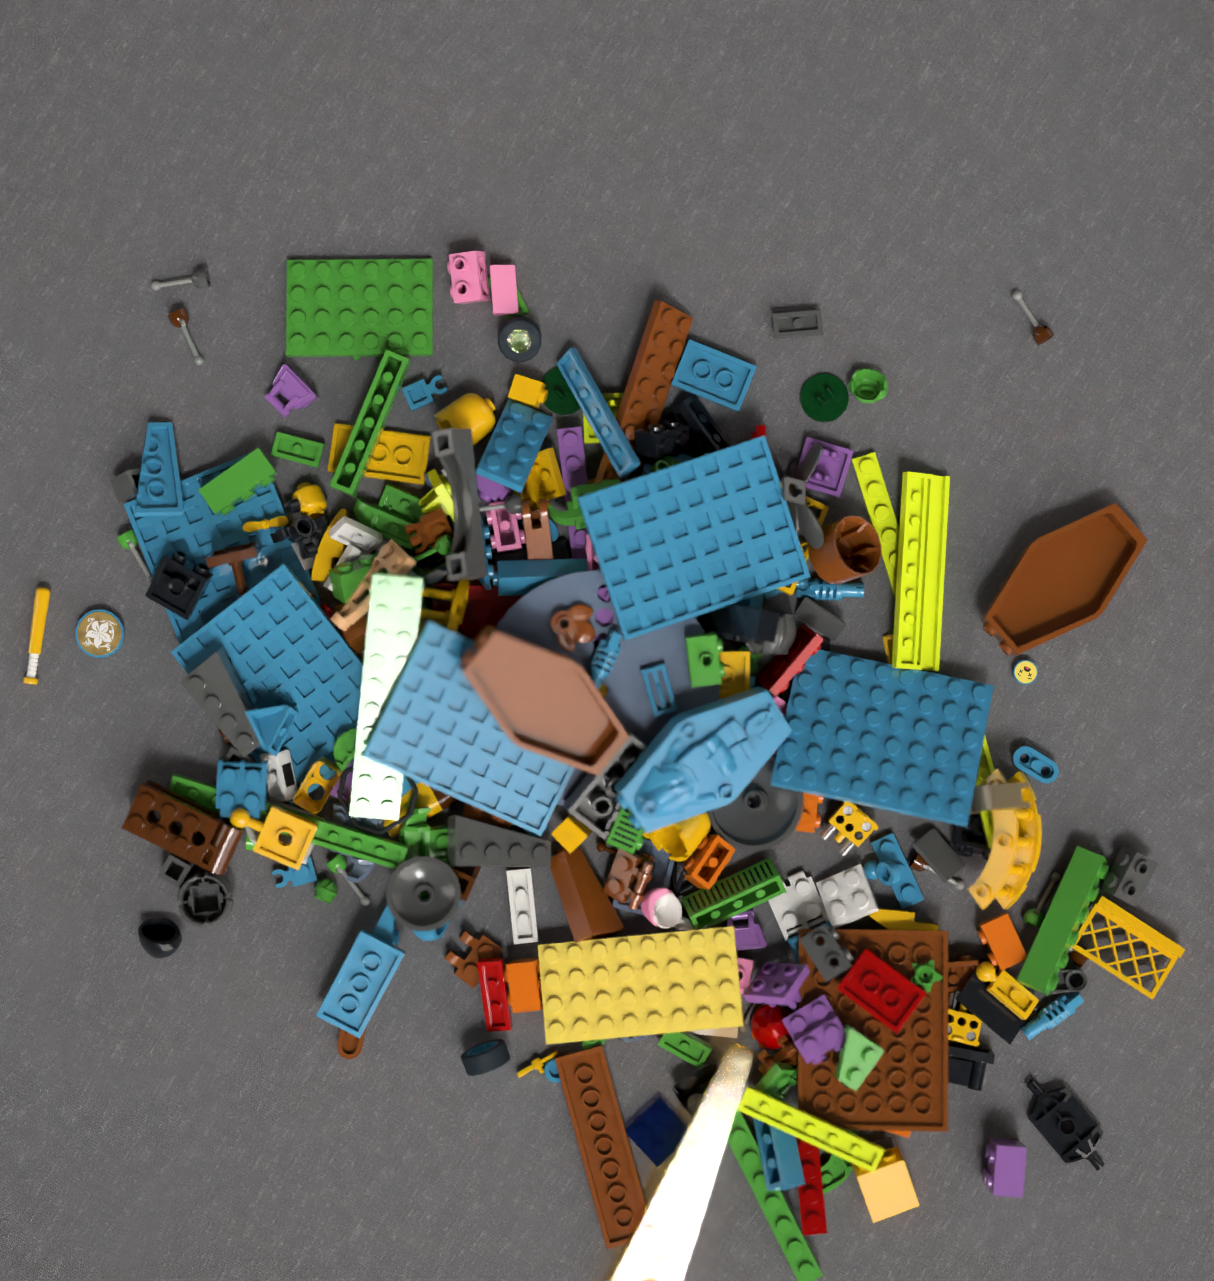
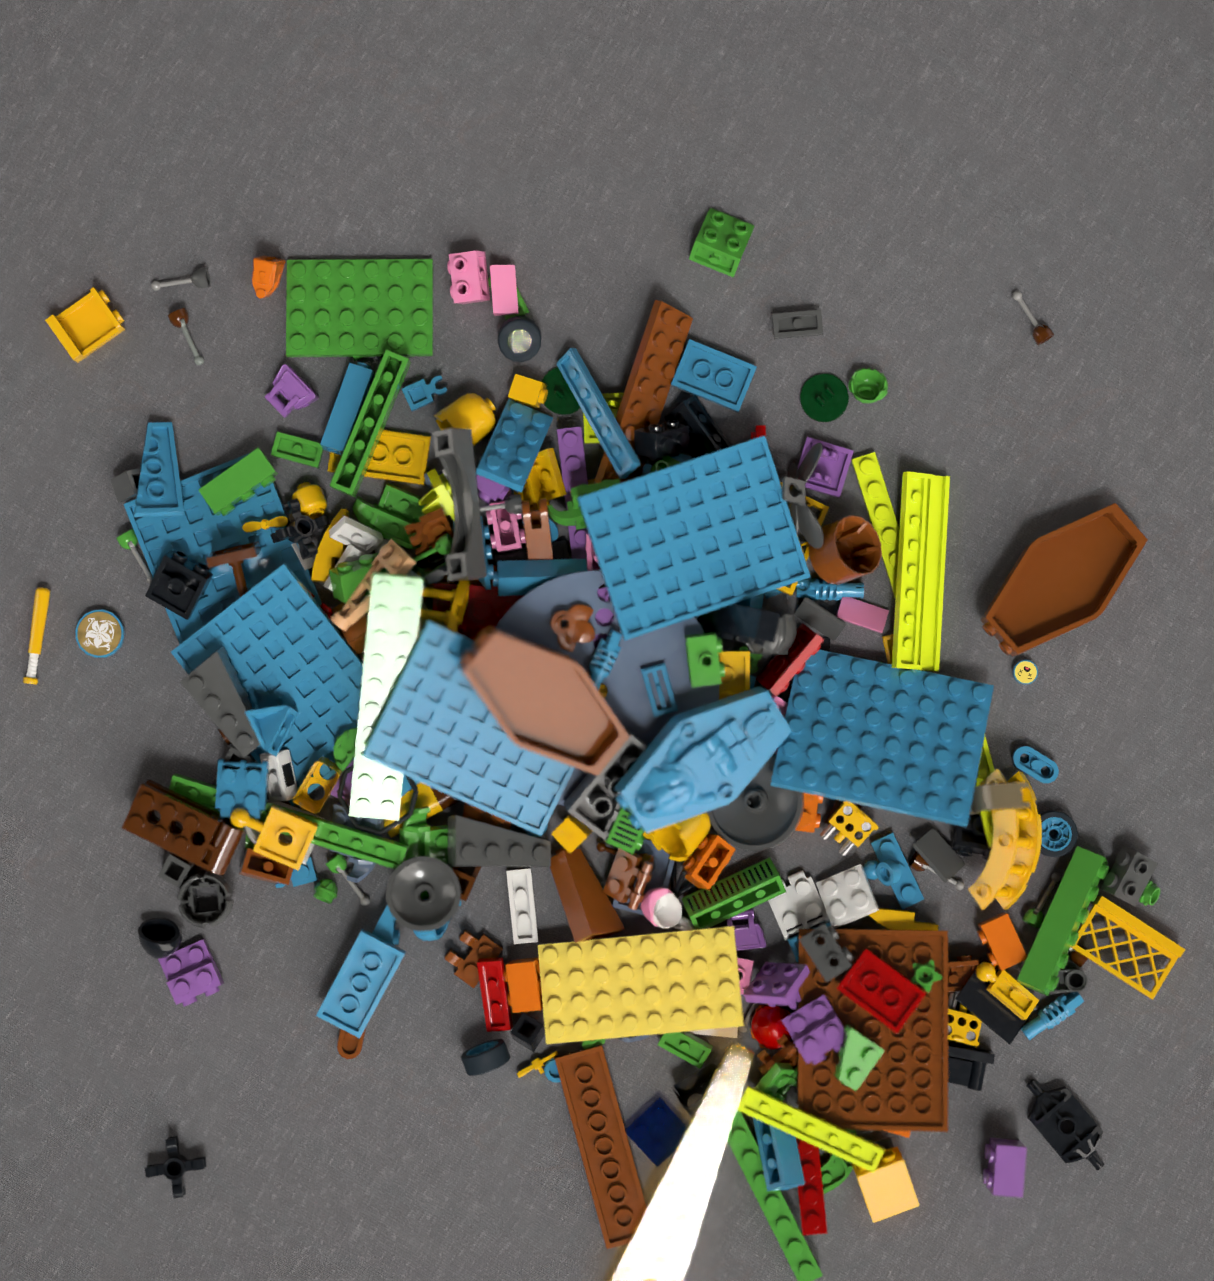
none -> yellow panel [45,287,125,363]
none -> black pin [144,1136,207,1198]
none -> medium lavender plate [158,938,224,1007]
none -> dark orange slope [239,848,293,885]
none -> orange piece [252,256,285,299]
none -> dark azure brick [320,362,375,456]
none -> black brick [510,1012,545,1052]
none -> bright green bracket [689,208,754,278]
none -> bright pink slope [836,597,889,634]
none -> wheel [1040,810,1078,857]
none -> bright green plate [1139,880,1160,906]

